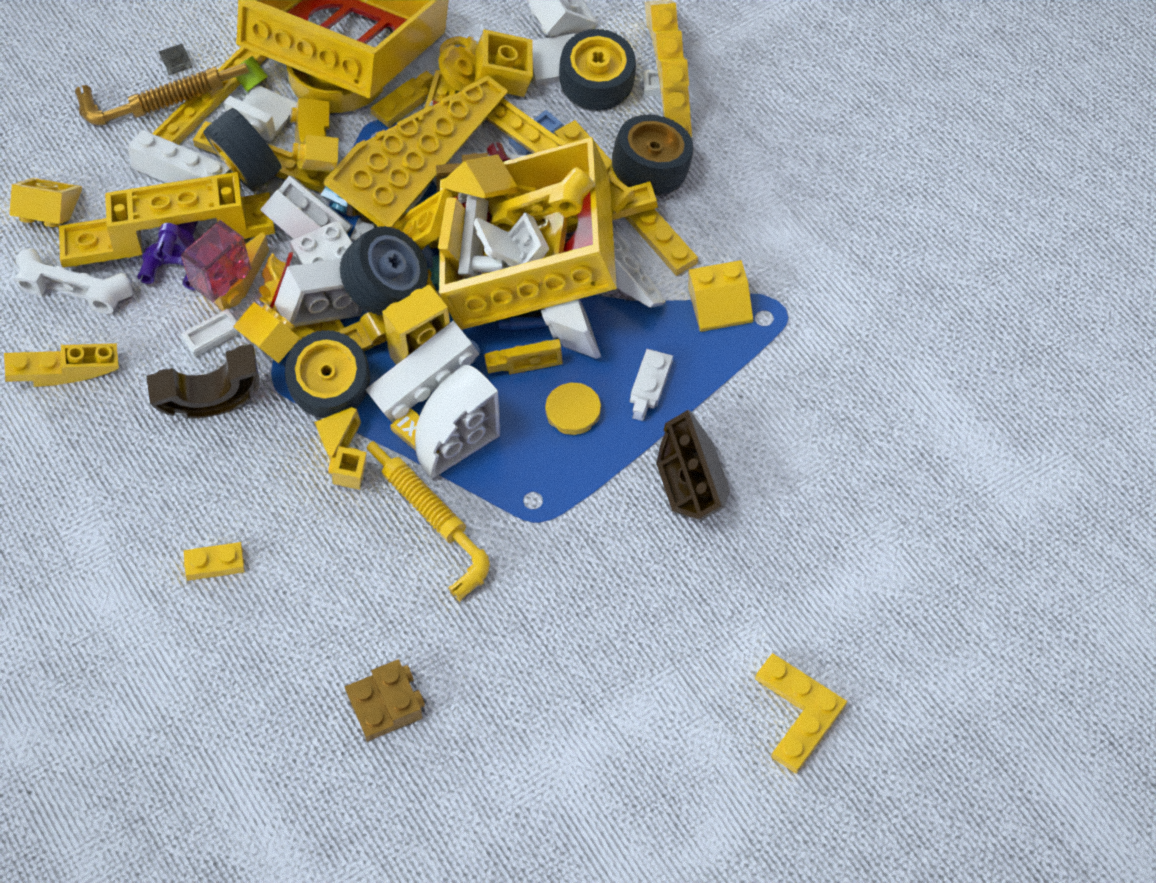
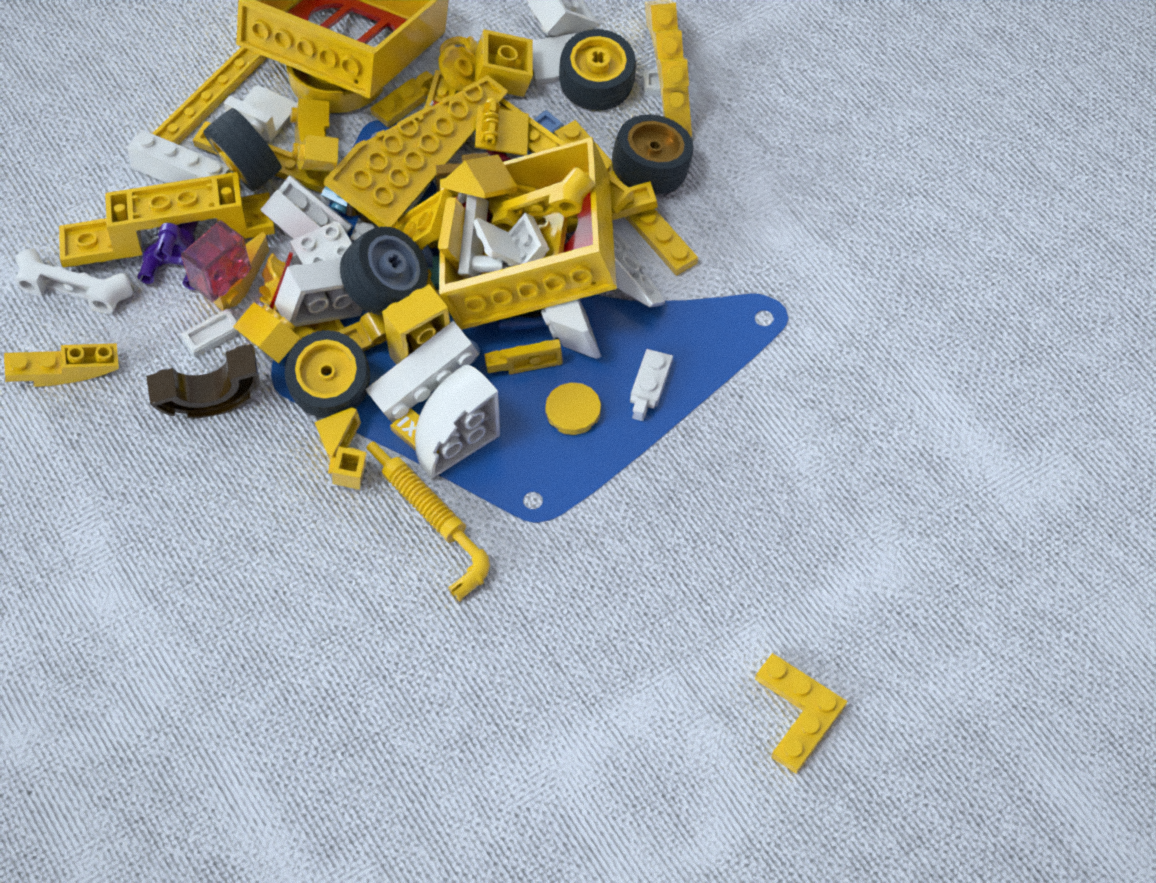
yellow slope [9,178,82,227] -> none
pearl gold piece [75,63,249,126] -> none
clear smoke plate [159,43,192,76] -> none
yellow plate [183,542,245,581] -> none
lime brick [236,56,268,92] -> none
pearl gold plate [344,659,425,742] -> none
dark brown wedge [656,410,730,521] -> none
yellow slope [688,260,753,332] -> none
none -> yellow hinge [475,97,529,156]

